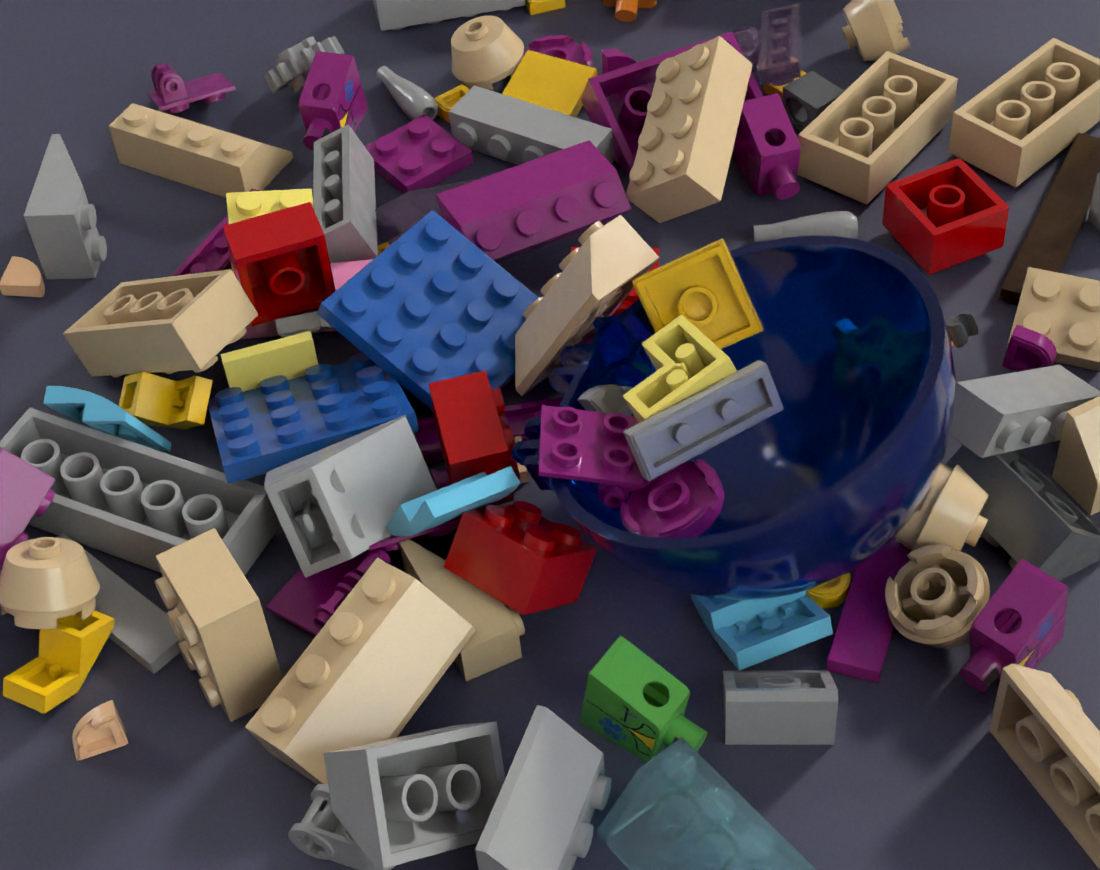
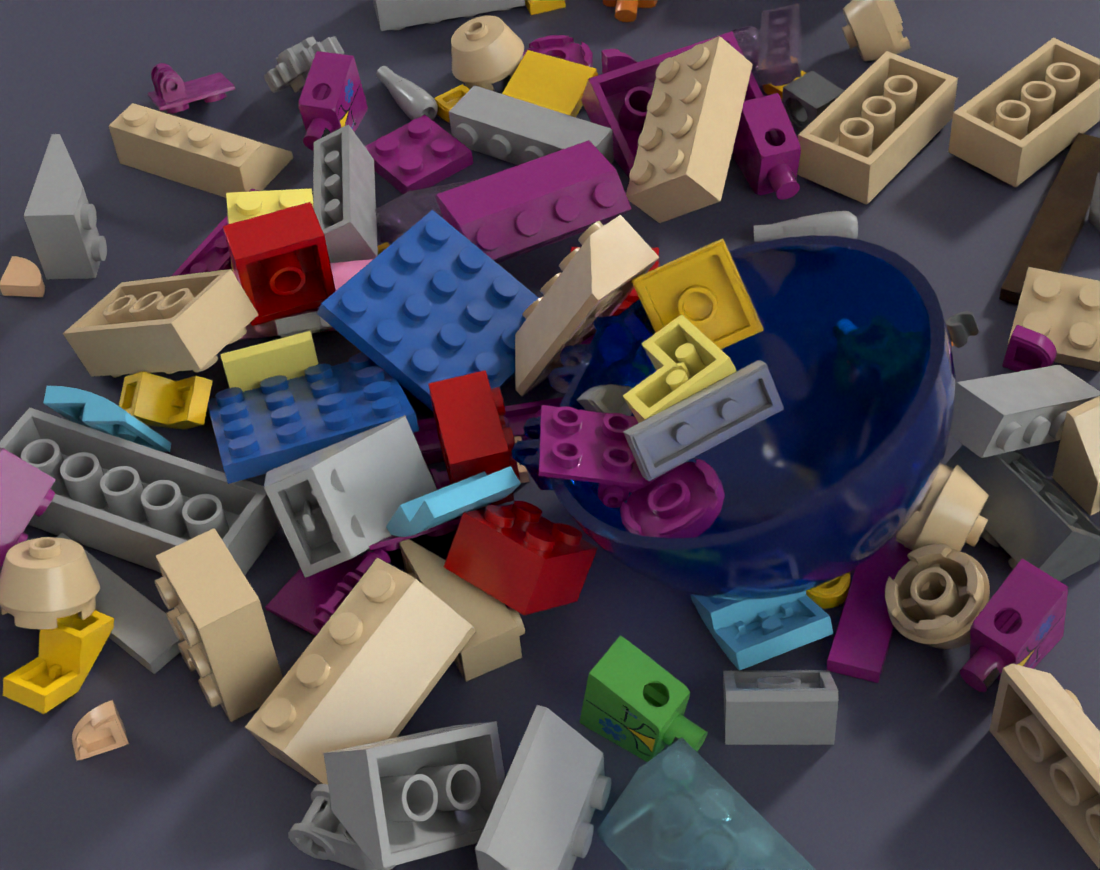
red brick [882,158,1010,275] -> none

